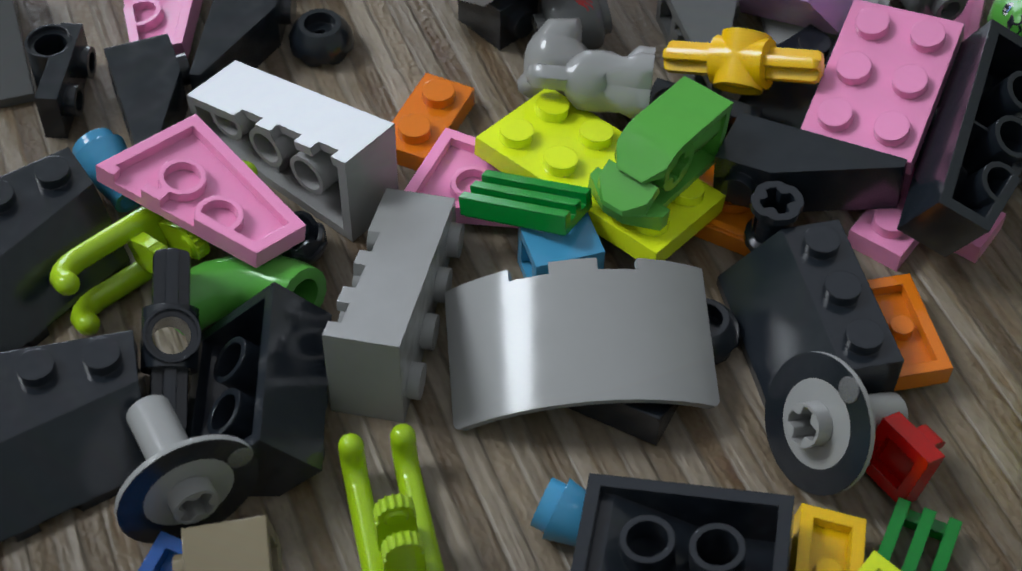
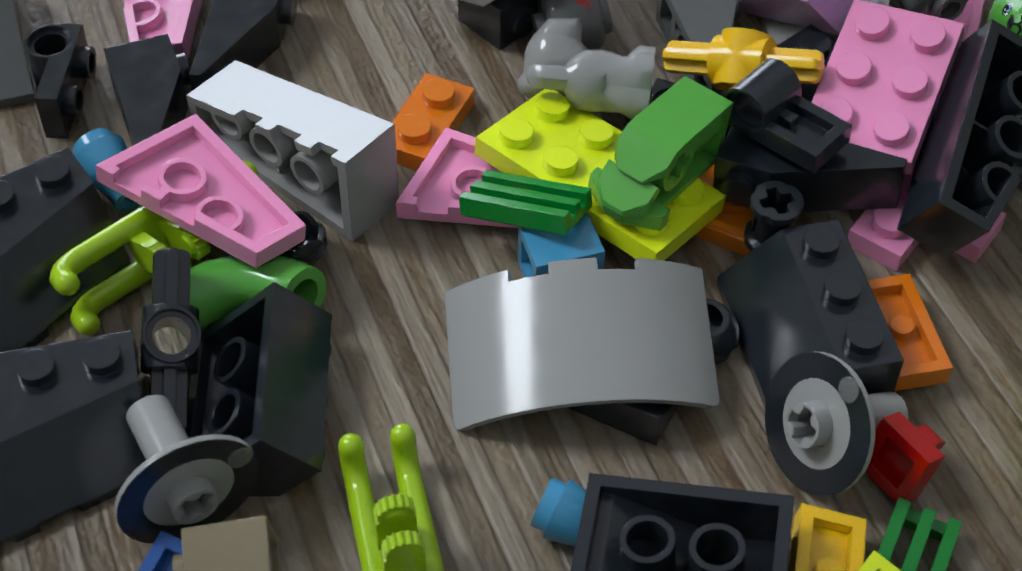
black plate [289,8,354,67] -> none
light grey wedge [322,188,465,423] -> none
none -> black plate [724,58,852,174]

